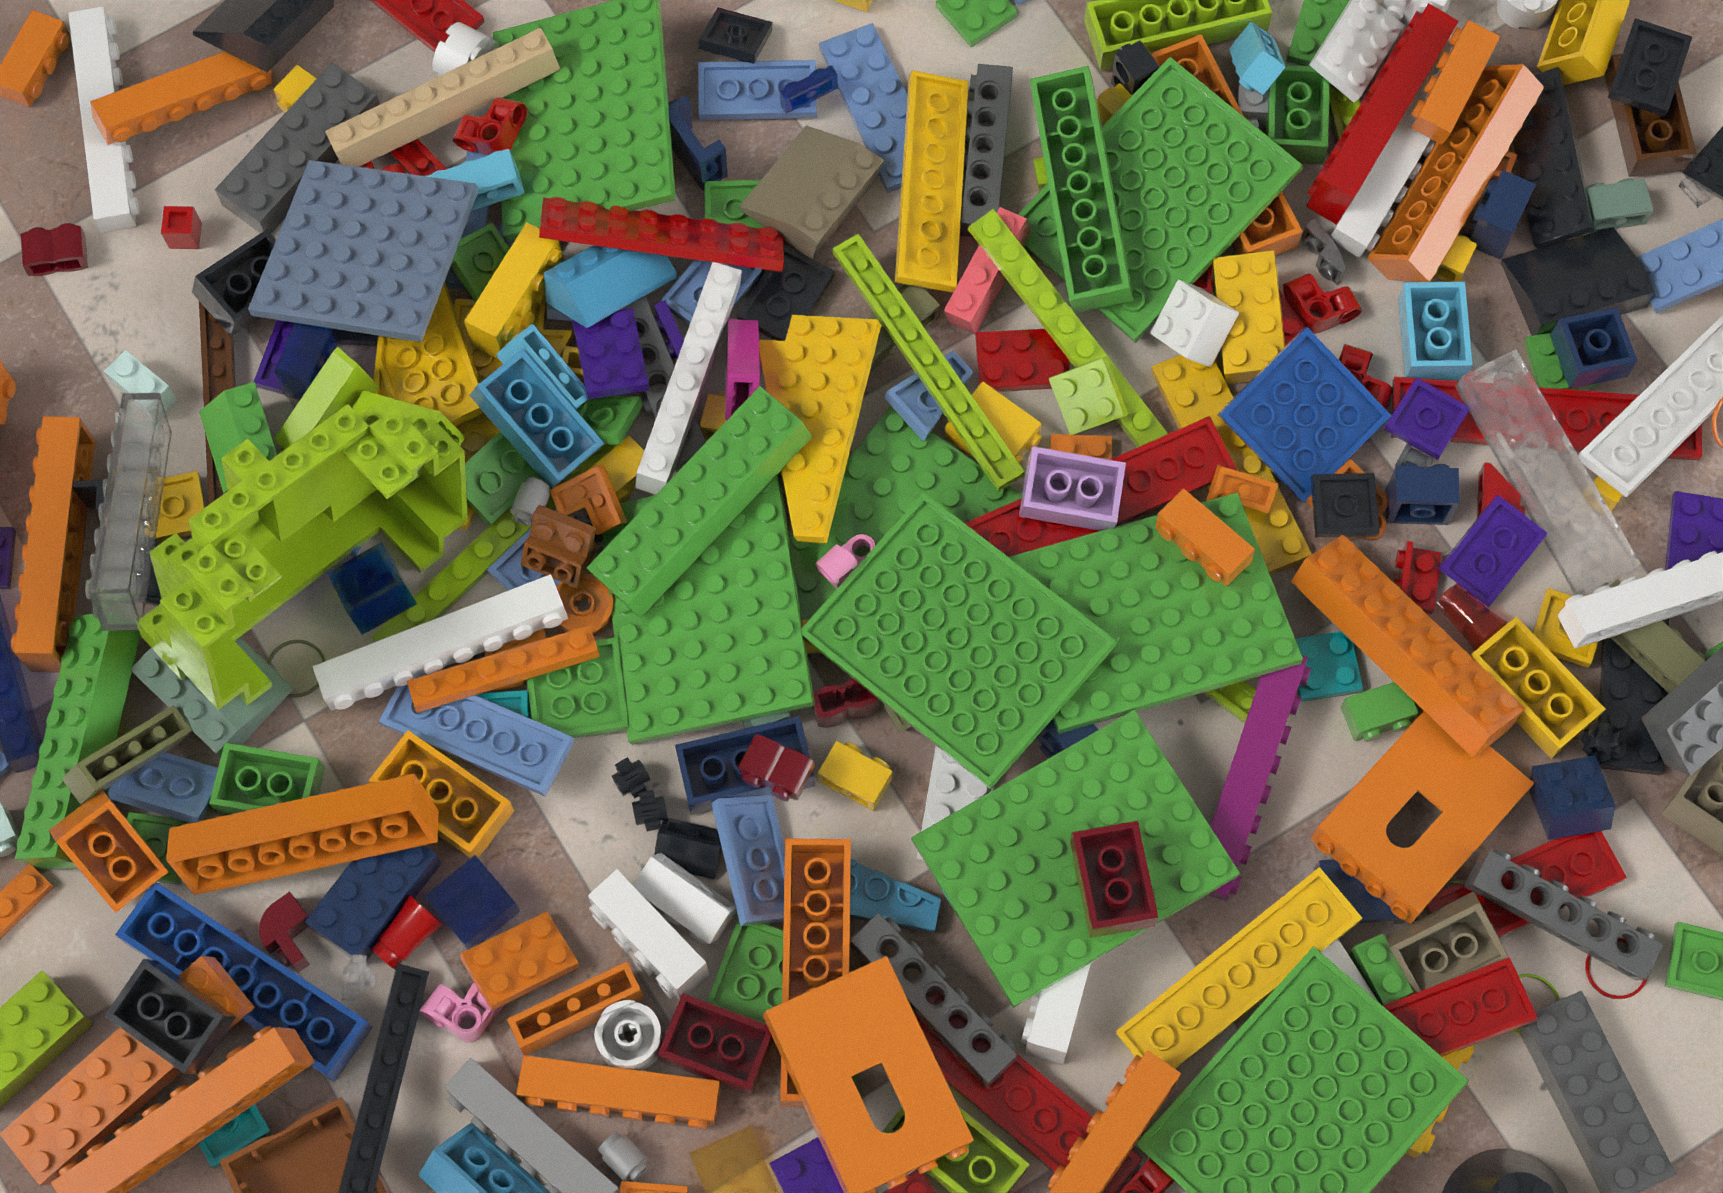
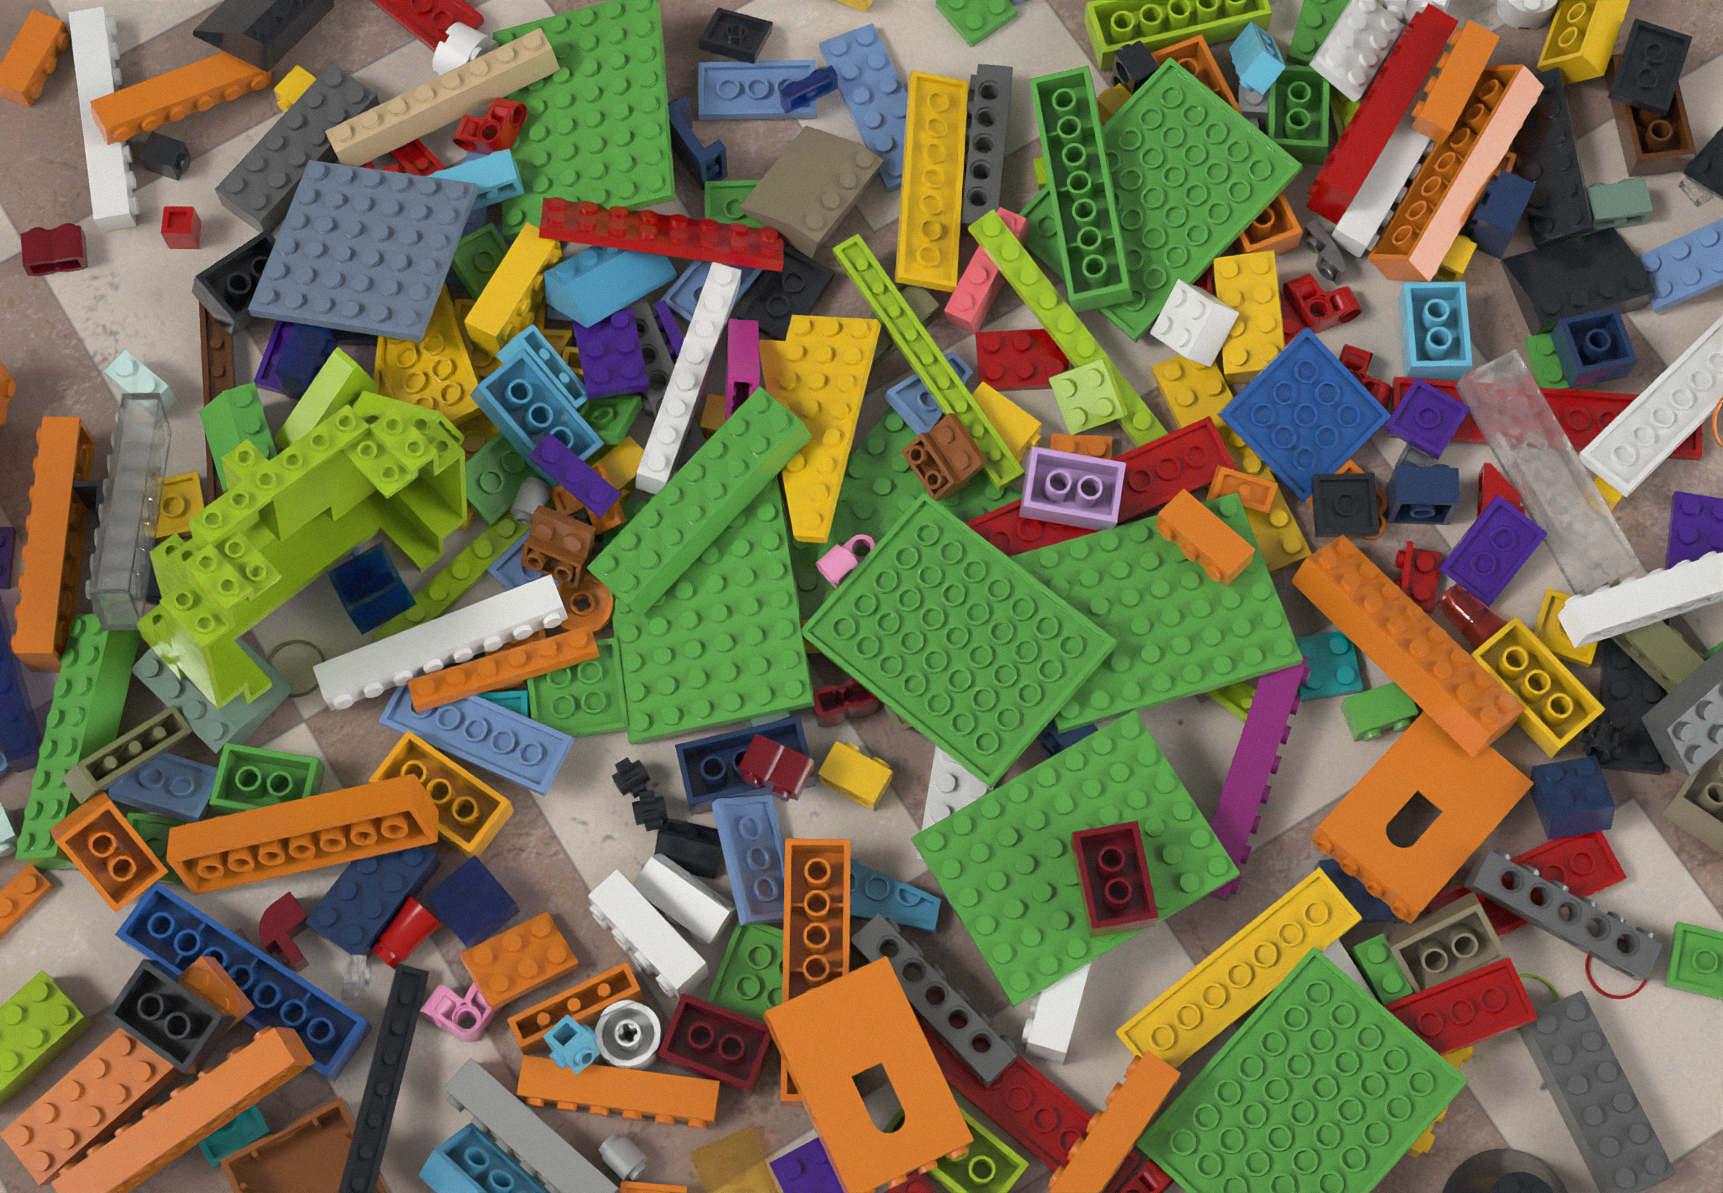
none -> black brick [139,131,191,181]
none -> dark purple plate [529,433,621,519]
none -> medium azure brick [543,1014,601,1075]
none -> dark orange brick [901,413,989,501]

